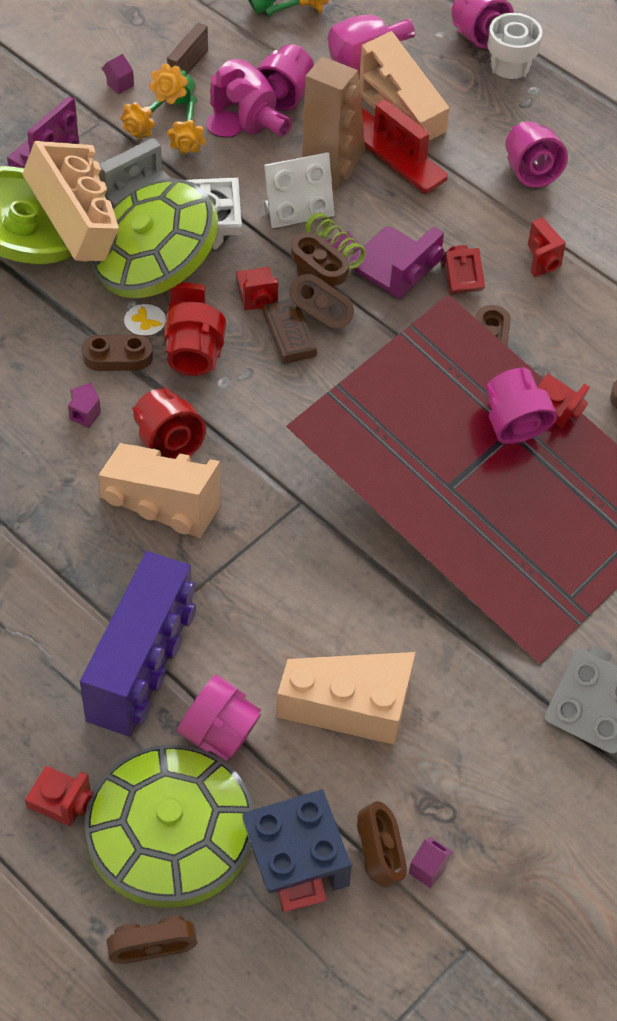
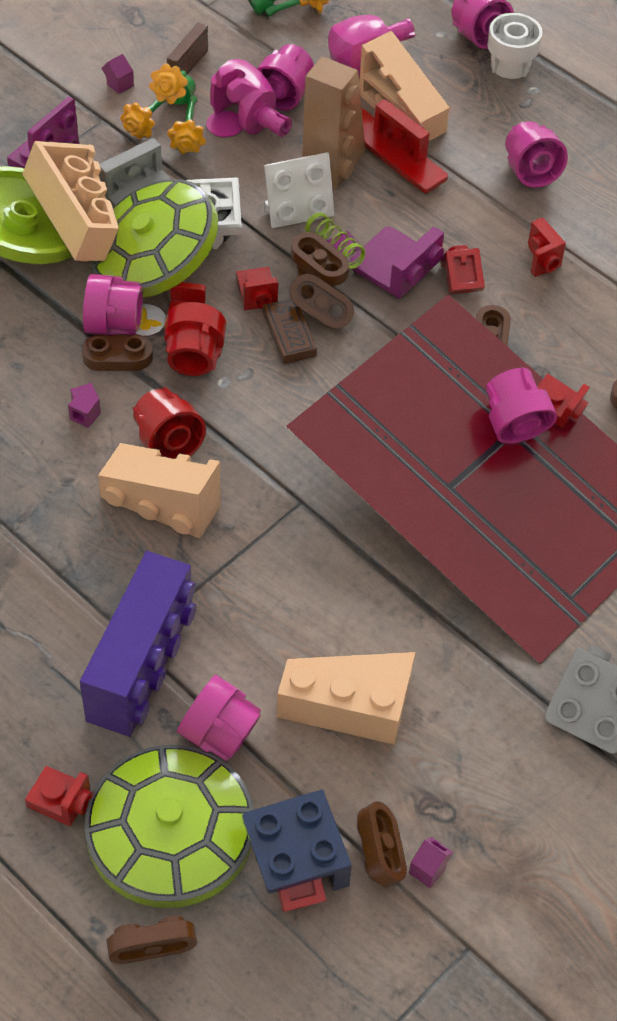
none -> dark pink piece [83,274,143,335]

